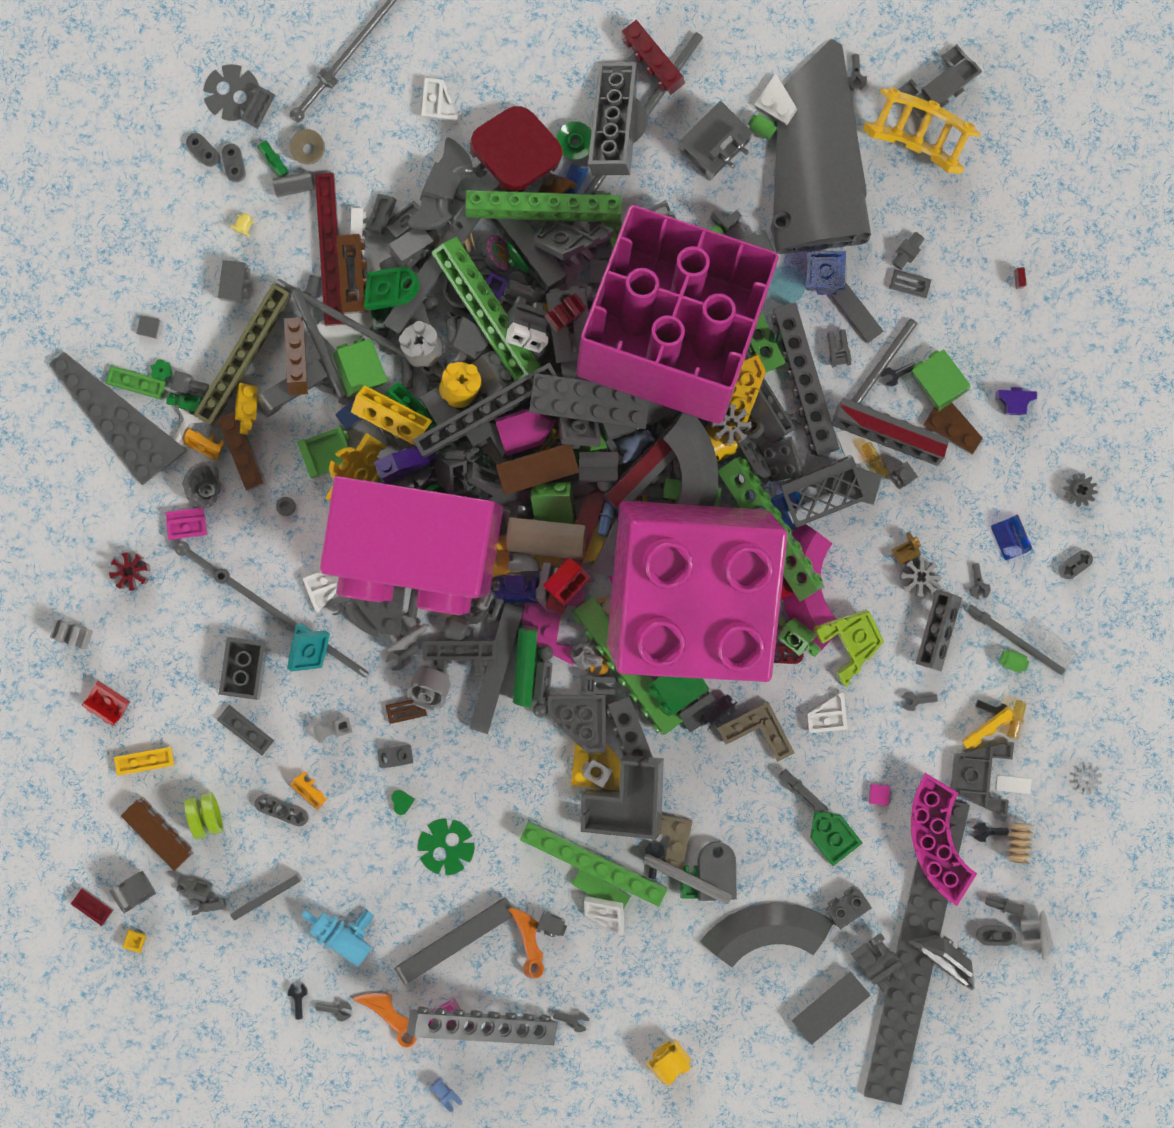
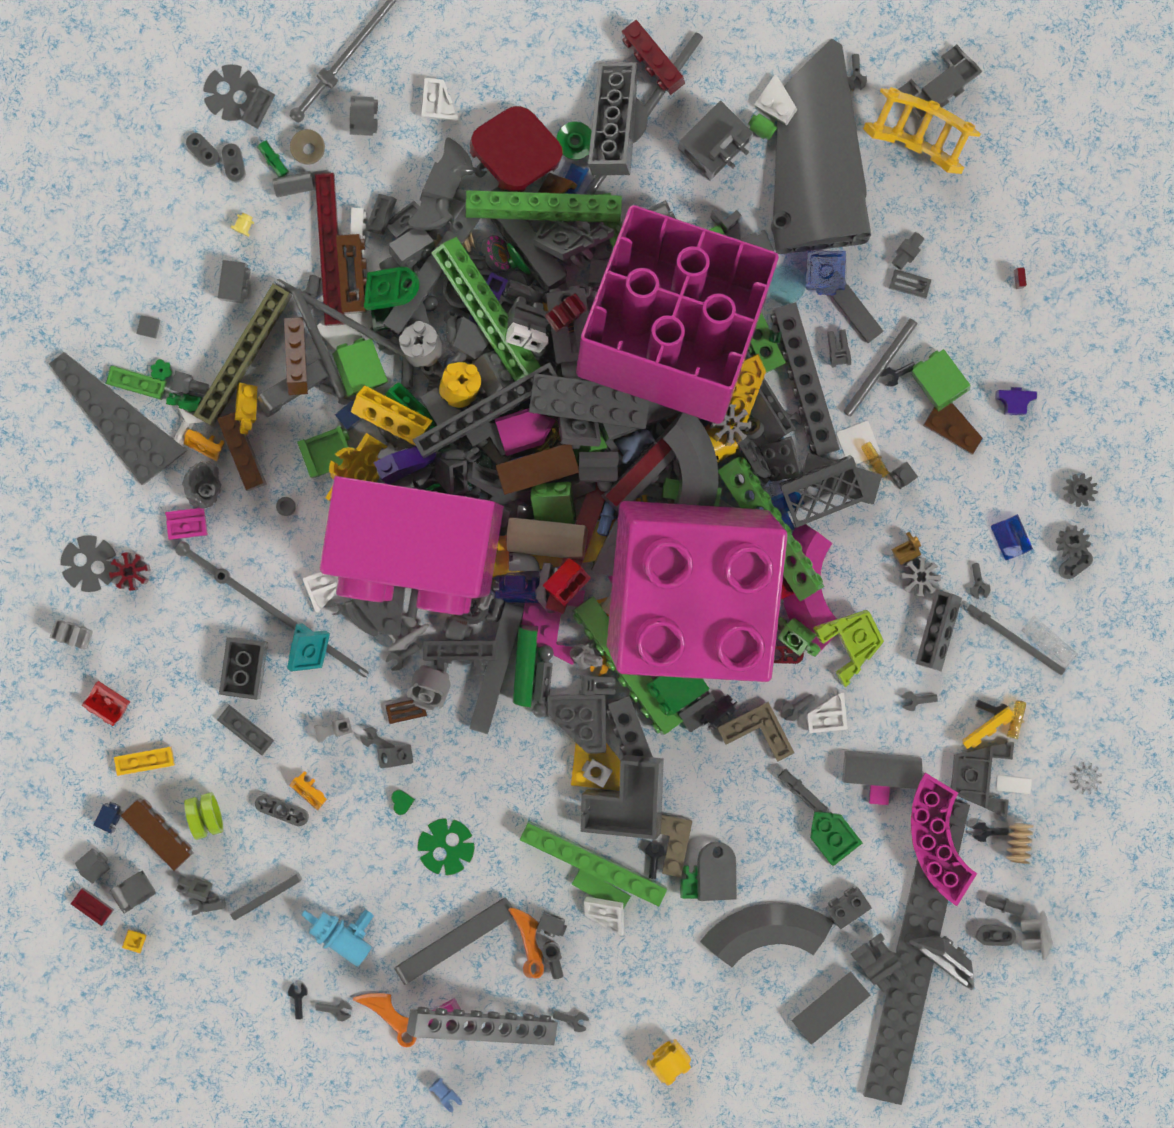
light grey axle [643,854,732,904] -> none
dark grey brick [831,398,949,466] -> none
bright green brick [999,649,1029,674] -> none
none -> dark grey piece [60,535,117,592]
none -> dark grey brick [75,848,110,884]
none -> dark blue brick [93,802,121,834]
none -> dark grey brick [350,96,378,136]
none -> dark grey bar [360,727,395,748]
none -> dark grey axle [542,941,563,979]
none -> dark grey bar [781,694,815,721]
none -> dark grey brick [842,751,922,789]
none -> dark grey gear [1056,525,1091,560]

